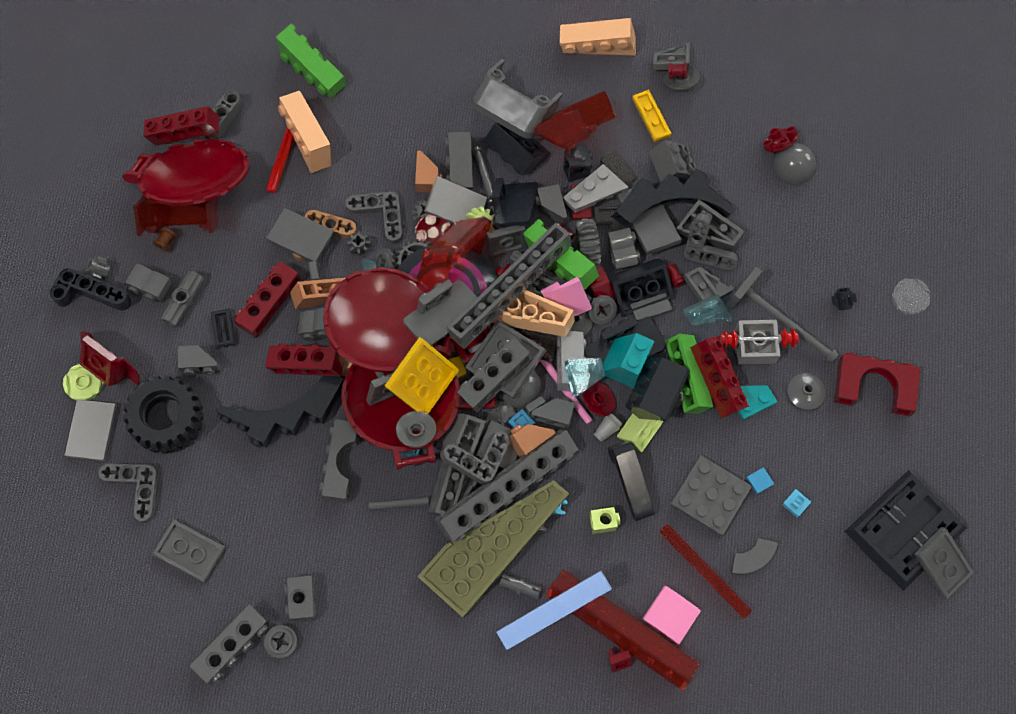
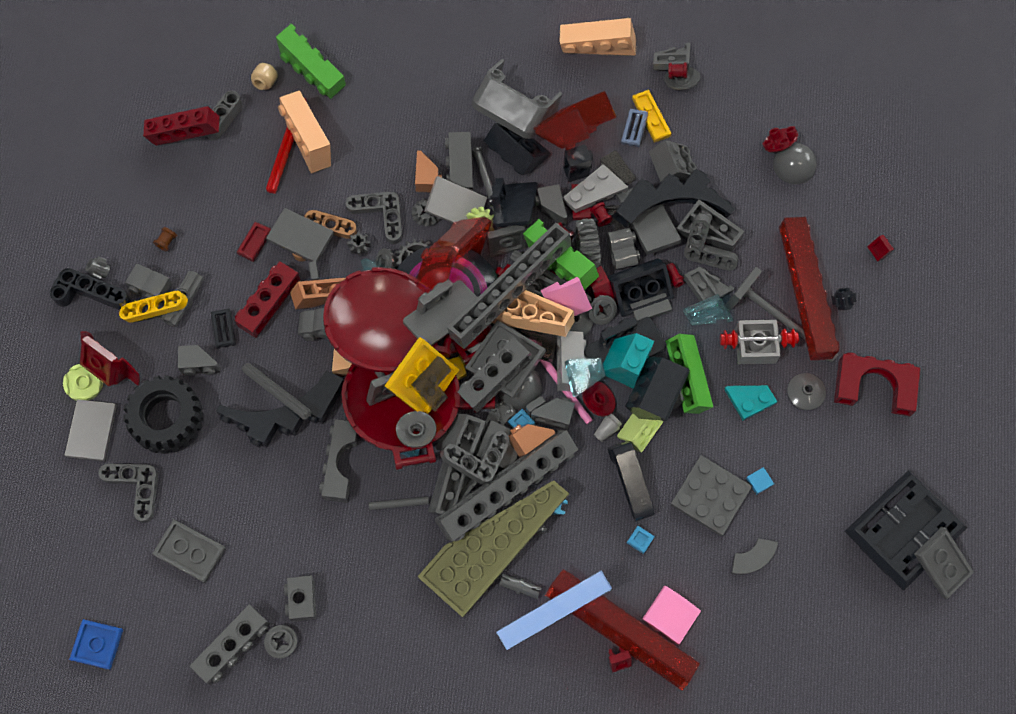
dark red dish [123,139,250,206] -> none
clear red windscreen [133,195,218,236] -> none
dark red brick [265,343,345,376] -> none
dark red dish [415,214,452,245] -> none
yellowish green brick [589,507,620,534] -> none
clear red axle [660,524,752,618] -> none
dark red brick [690,336,749,418] -> none
medium azure tile [782,489,811,518] -> none
clear tile [892,278,931,315] -> none
none -> blue tile [69,619,123,670]
none -> yellow beam [119,291,188,323]
none -> dark red tile [237,222,271,262]
none -> dark grey axle [242,363,311,419]
none -> tan head [251,63,278,90]
none -> clear smoke tile [411,356,451,411]
none -> dark red bush [590,202,613,227]
none -> sand blue tile [621,109,648,147]
none -> dark azure tile [627,526,655,554]
none -> clear red brick [779,217,839,361]
none -> dark red tile [867,235,894,261]

